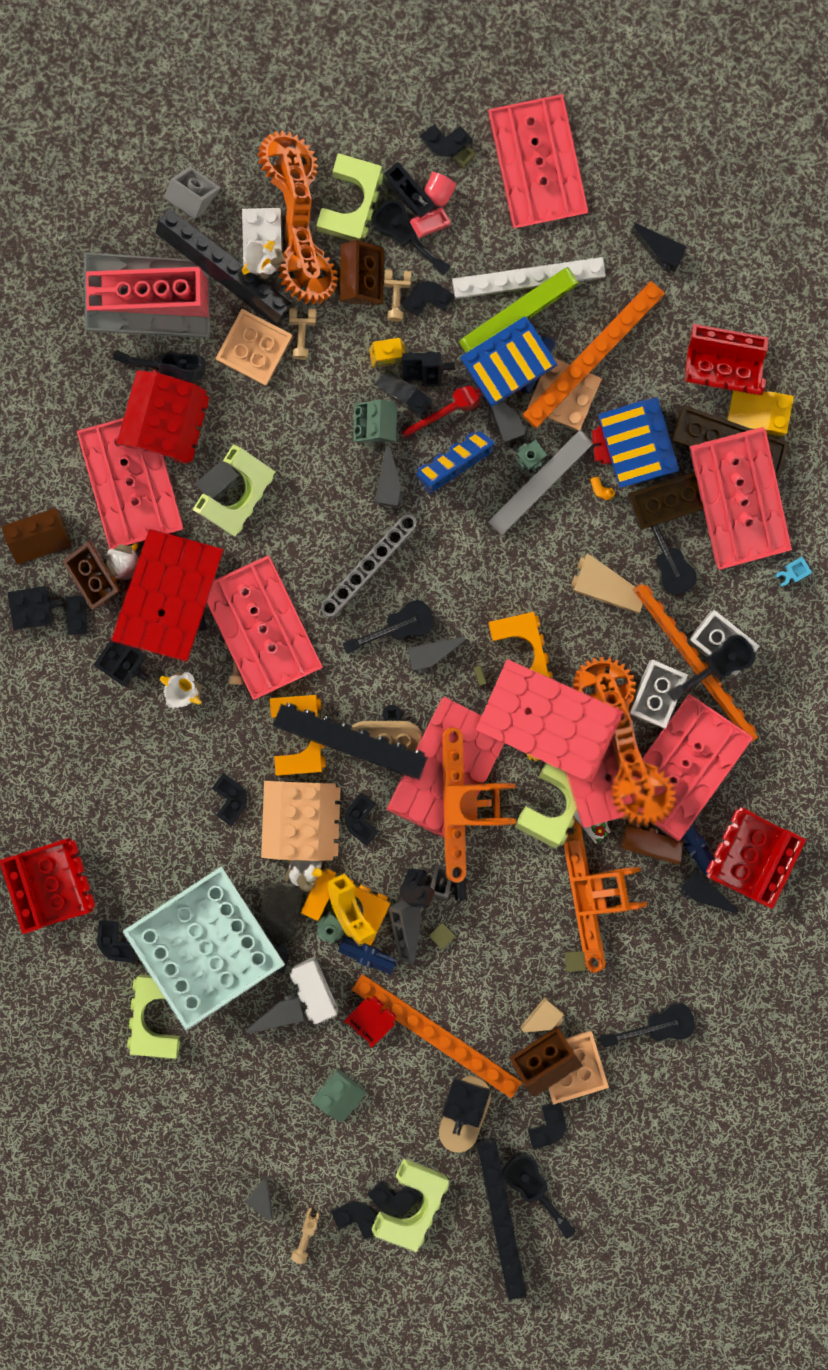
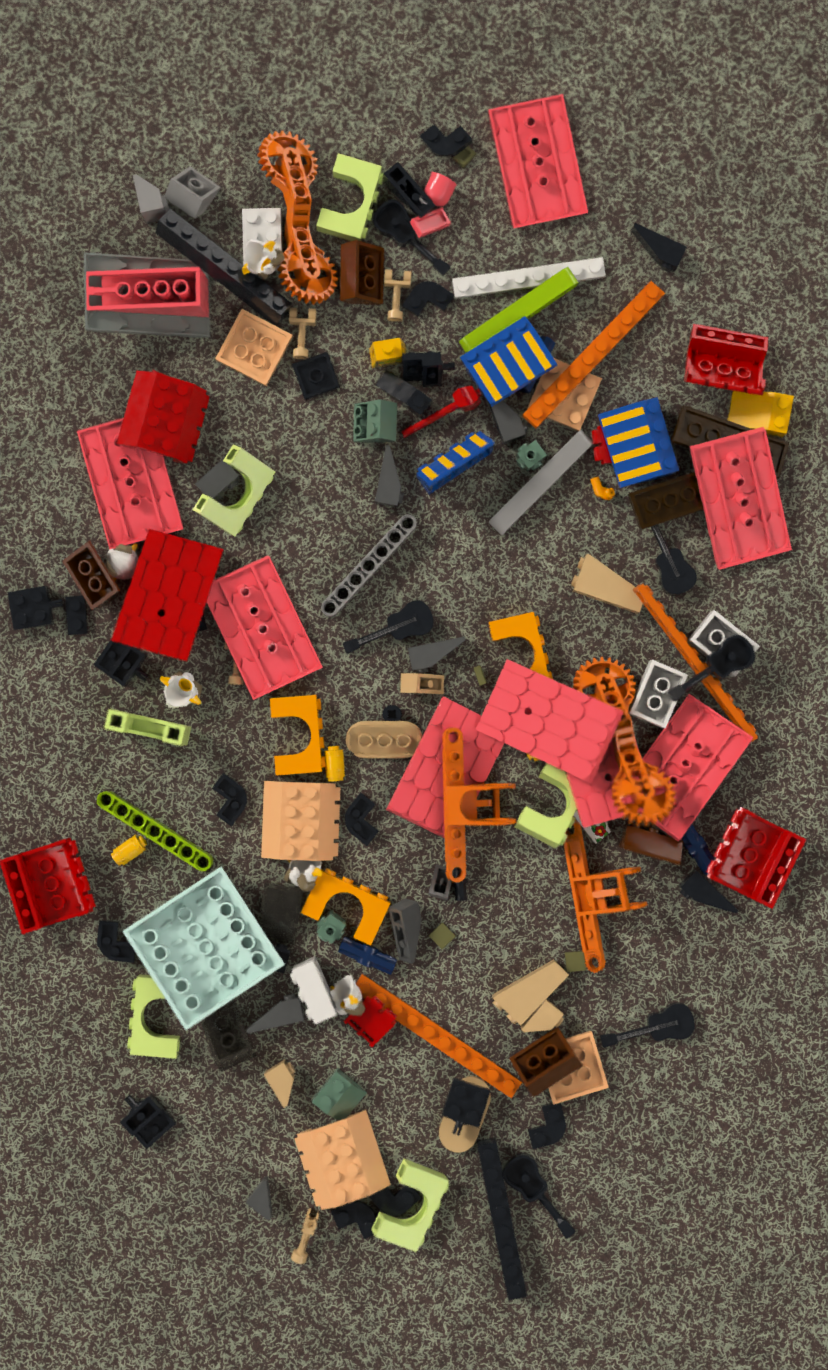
reddish brown slope [1,508,72,565] -> none
black piece [113,350,205,382] -> none
black brick [273,702,428,781] -> none
yellow arch [328,874,376,946] -> none
black plate [400,869,435,908] -> none
medium azure plate [775,556,812,587] -> none
none -> lime beam [97,791,213,871]
none -> yellowish green arch [105,709,191,746]
none -> yellow head [111,834,147,866]
none -> black plate [120,1093,176,1150]
none -> light grey slope [133,174,170,224]
none -> clear smoke slope [200,999,257,1072]
none -> tan slope [264,1059,296,1108]
none -> black tile [292,352,341,401]
none -> light nougat slope [294,1110,391,1210]
none -> yellow head [324,746,345,781]
none -> white hair [330,975,365,1016]
none -> tan slope [400,673,444,694]
none -> tan slope [492,959,569,1025]

